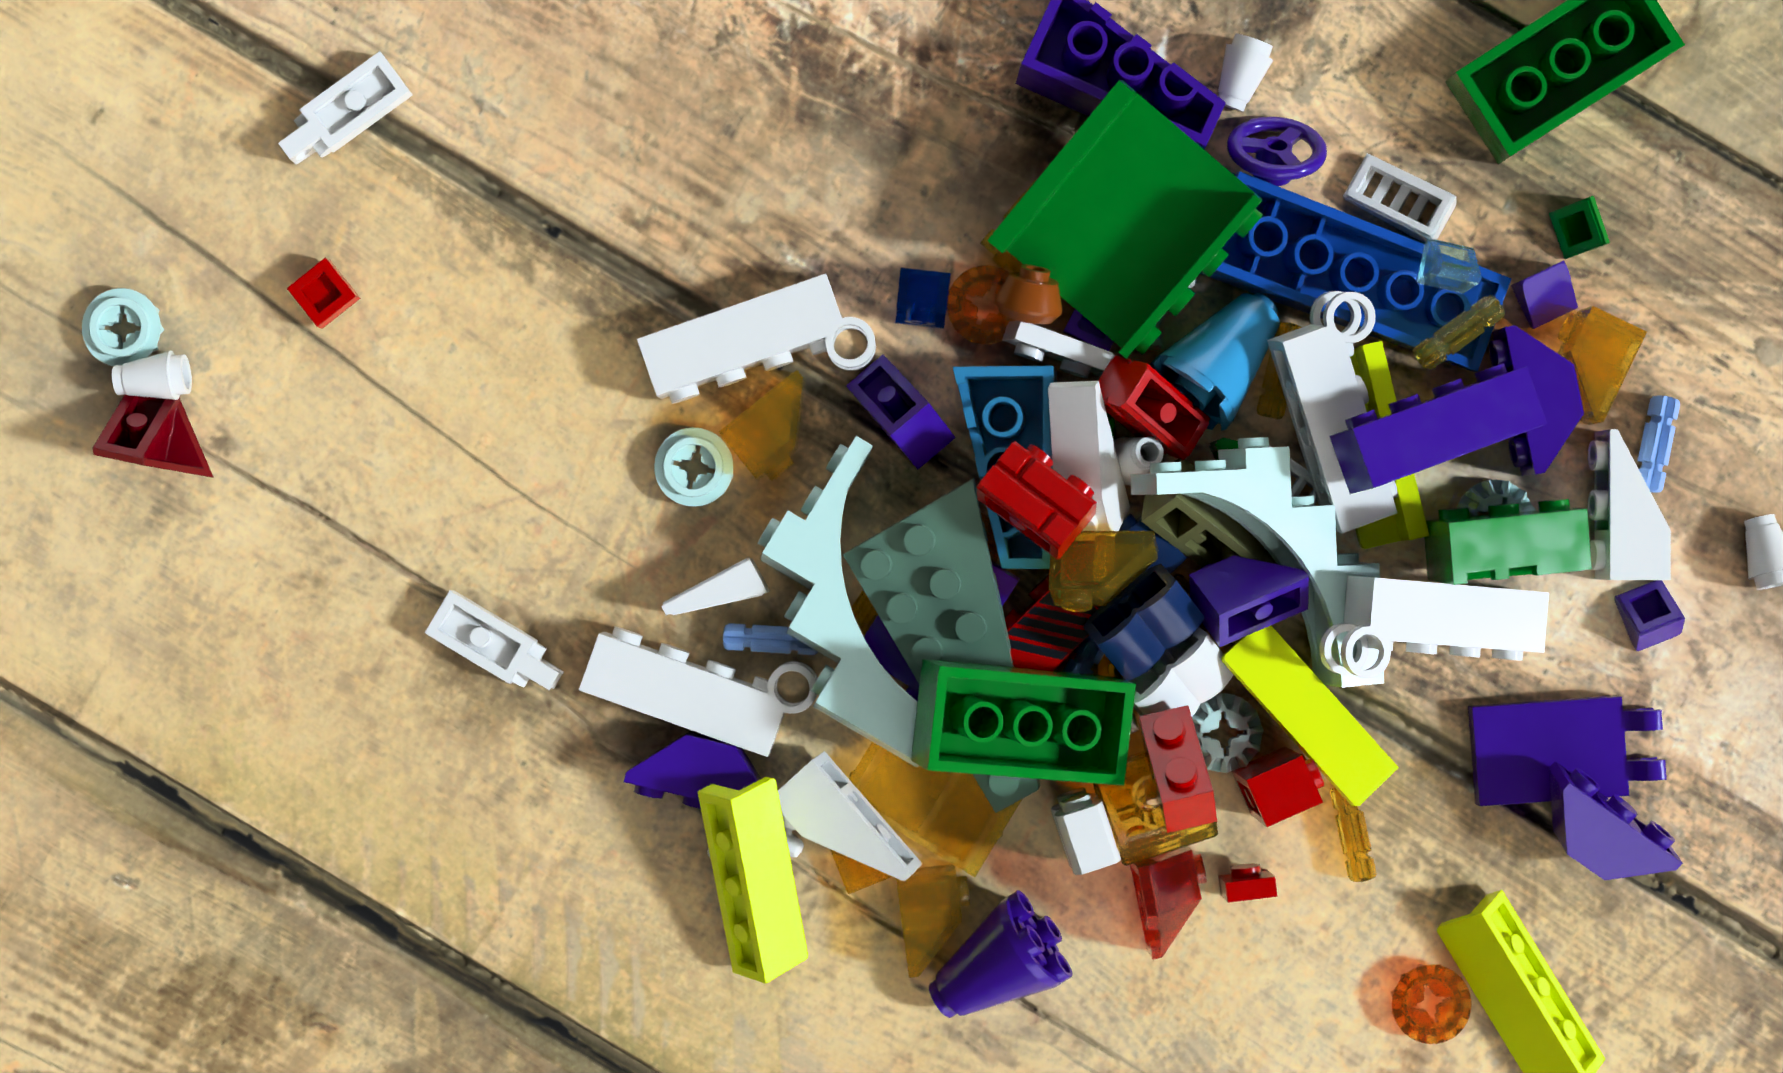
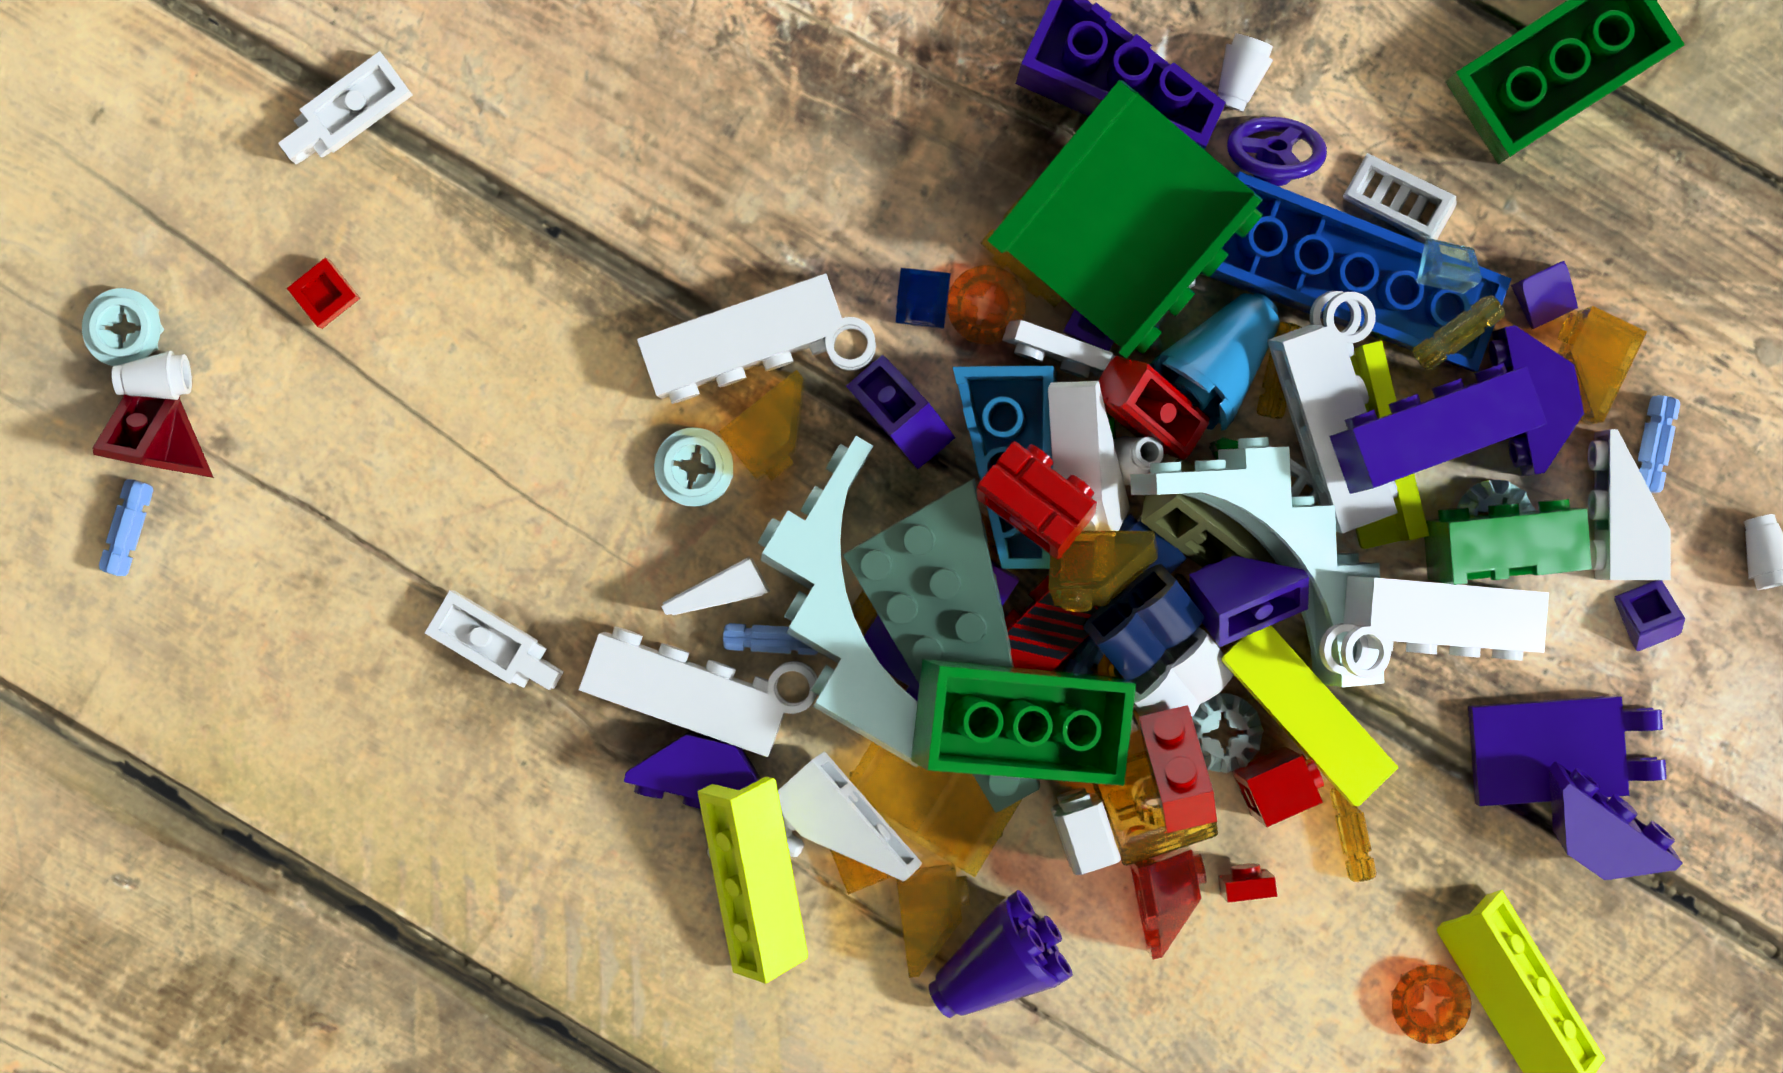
dark orange cone [994,264,1063,324] -> none
green slope [1549,196,1610,259] -> none
none -> light blue axle [99,479,154,576]

